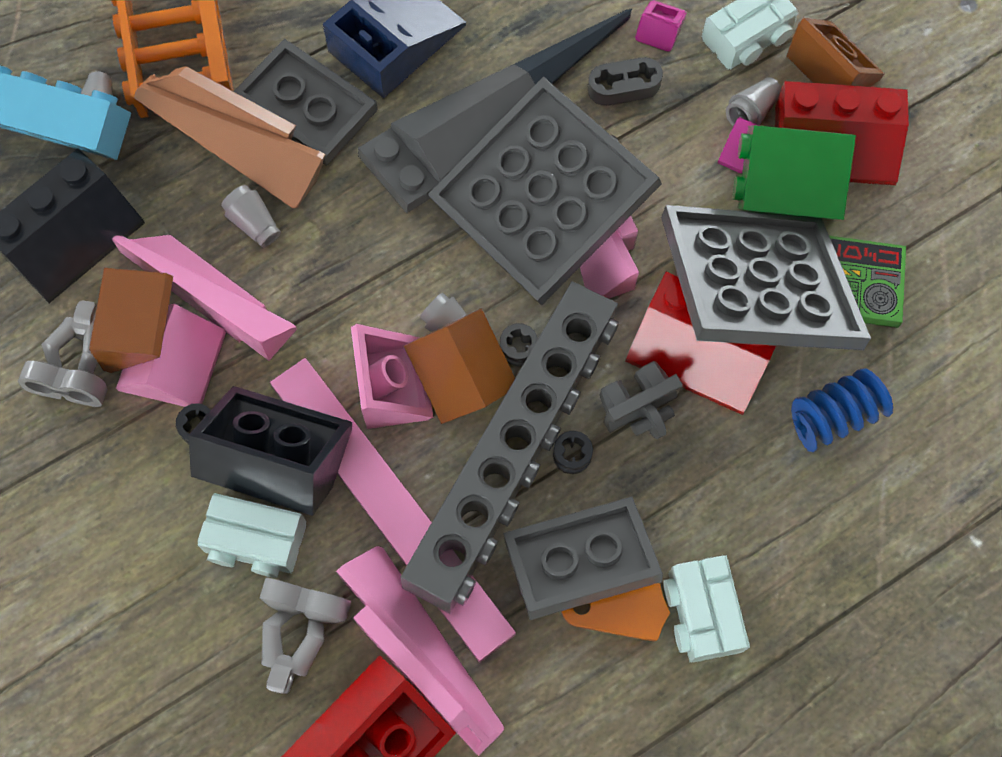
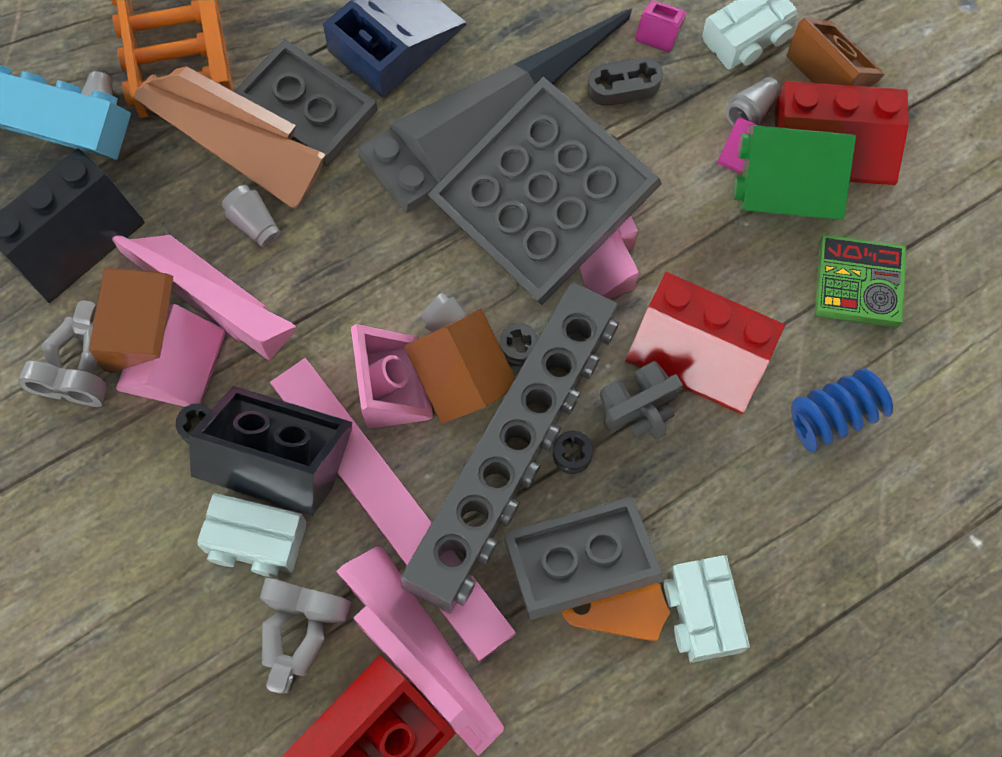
dark grey plate [661,205,871,350] -> none

